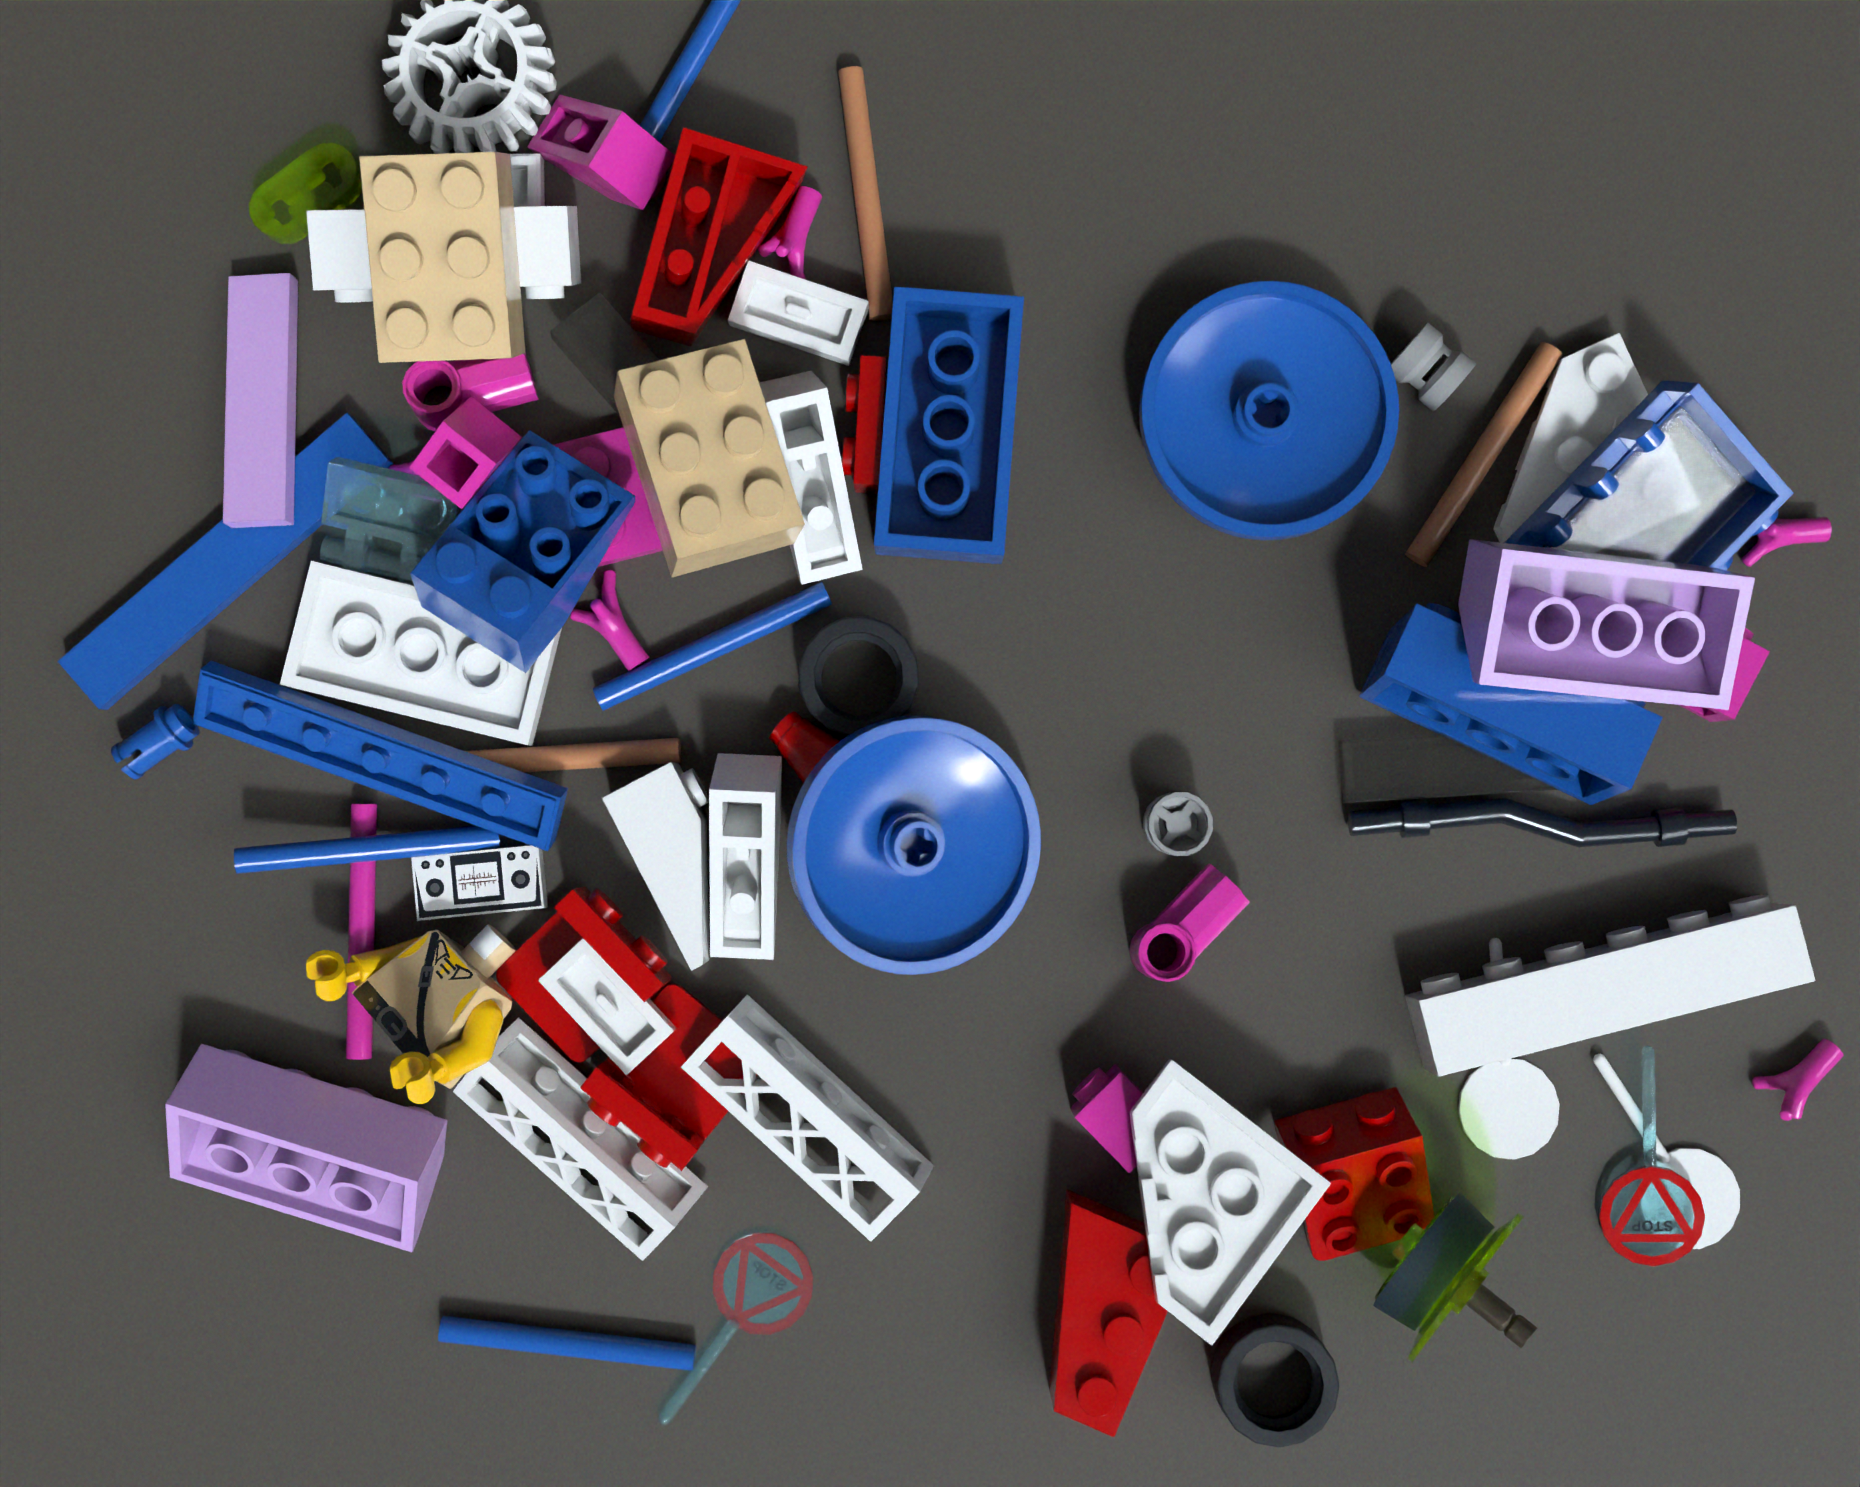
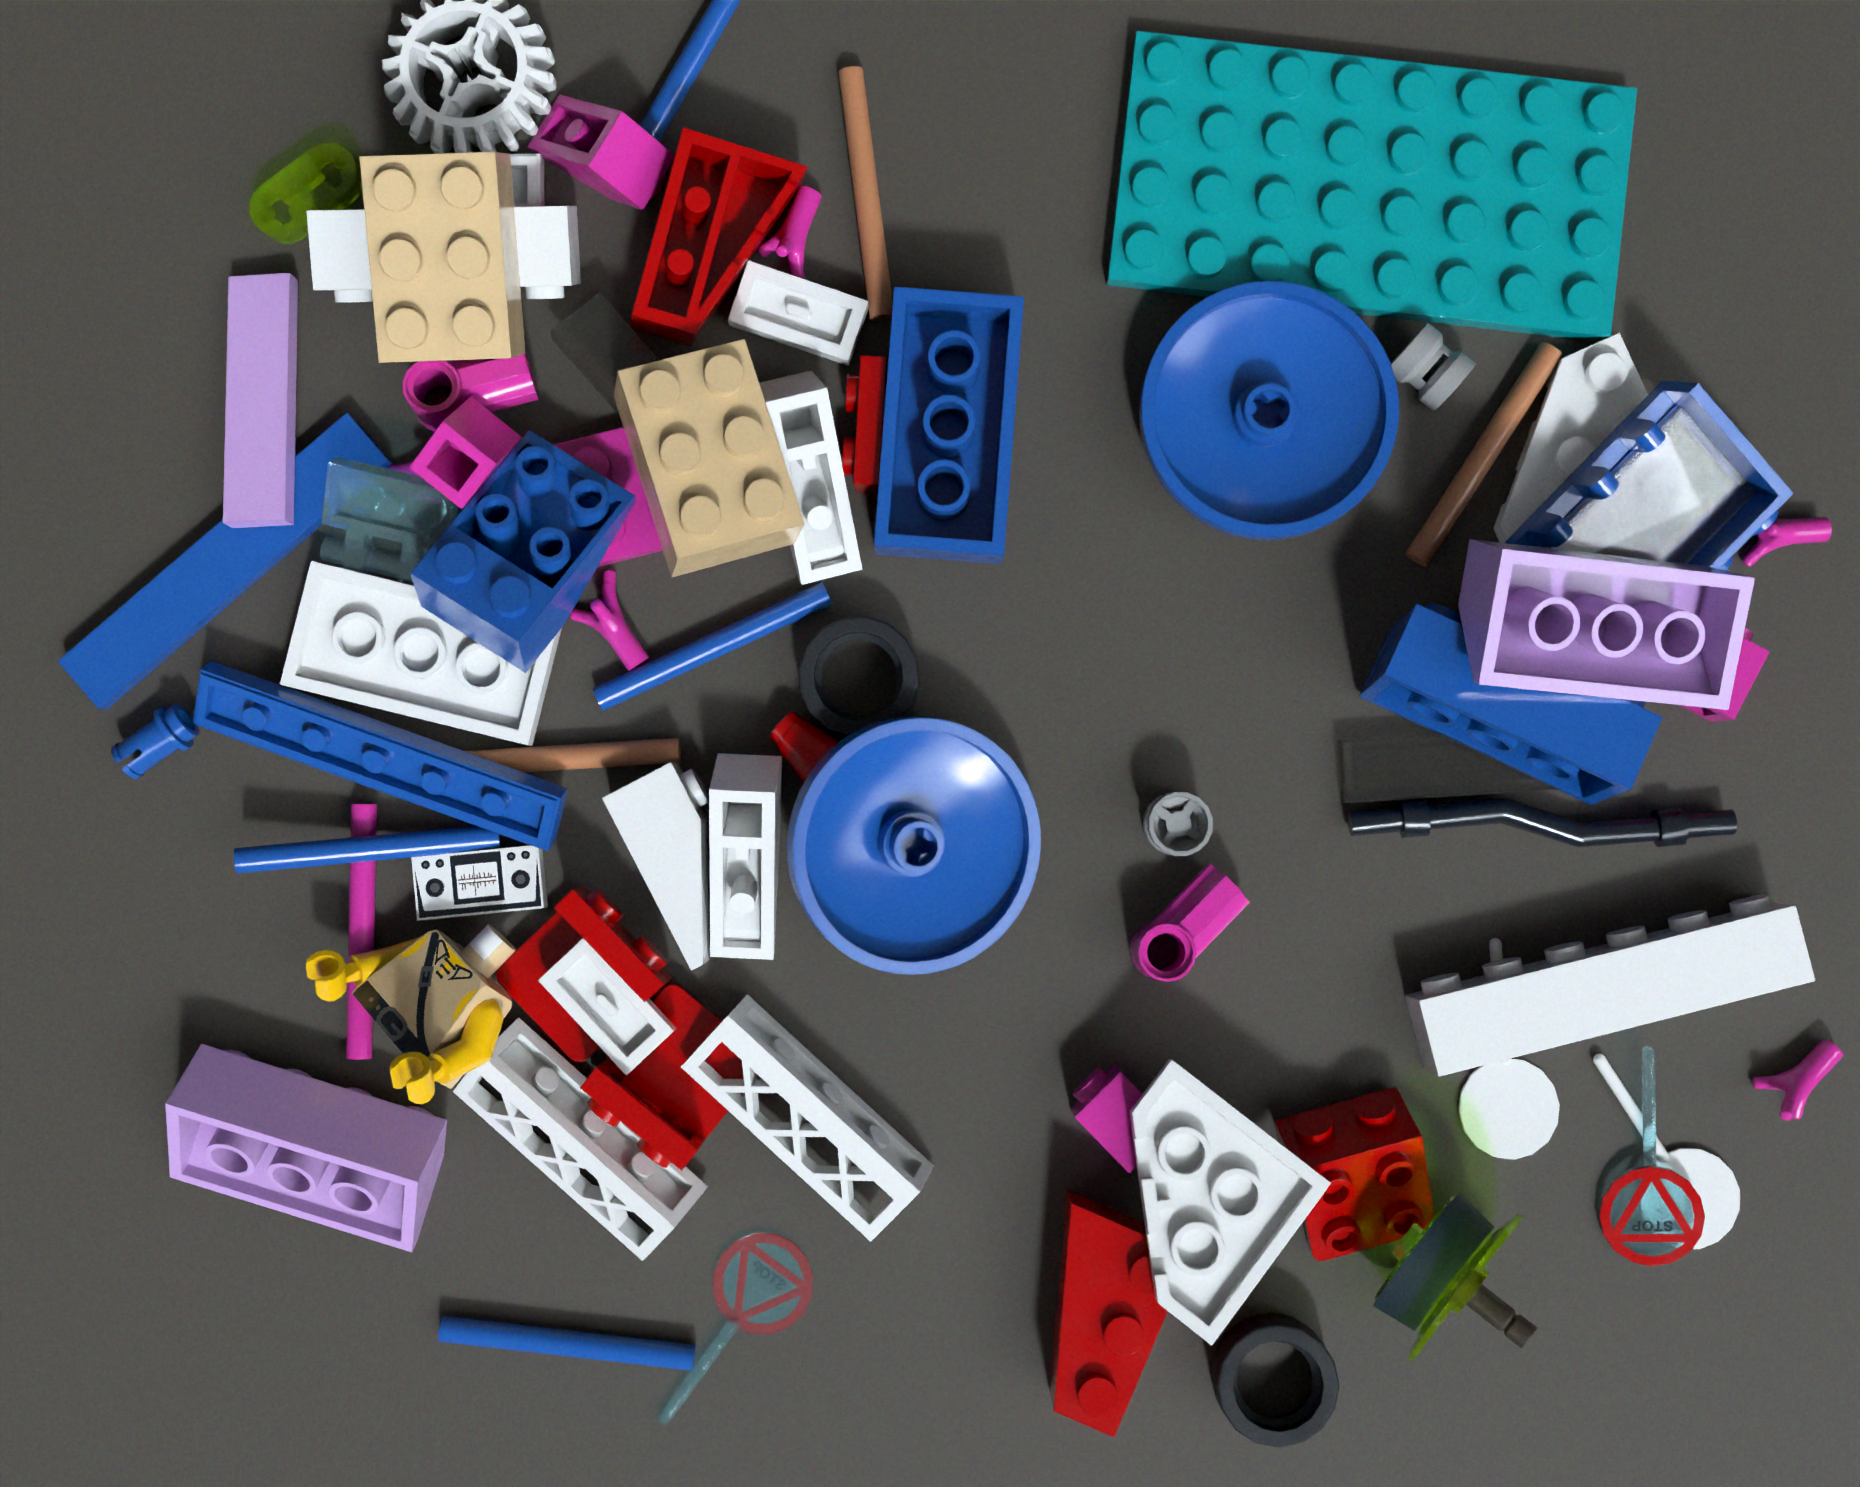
none -> teal plate [1106,31,1637,342]

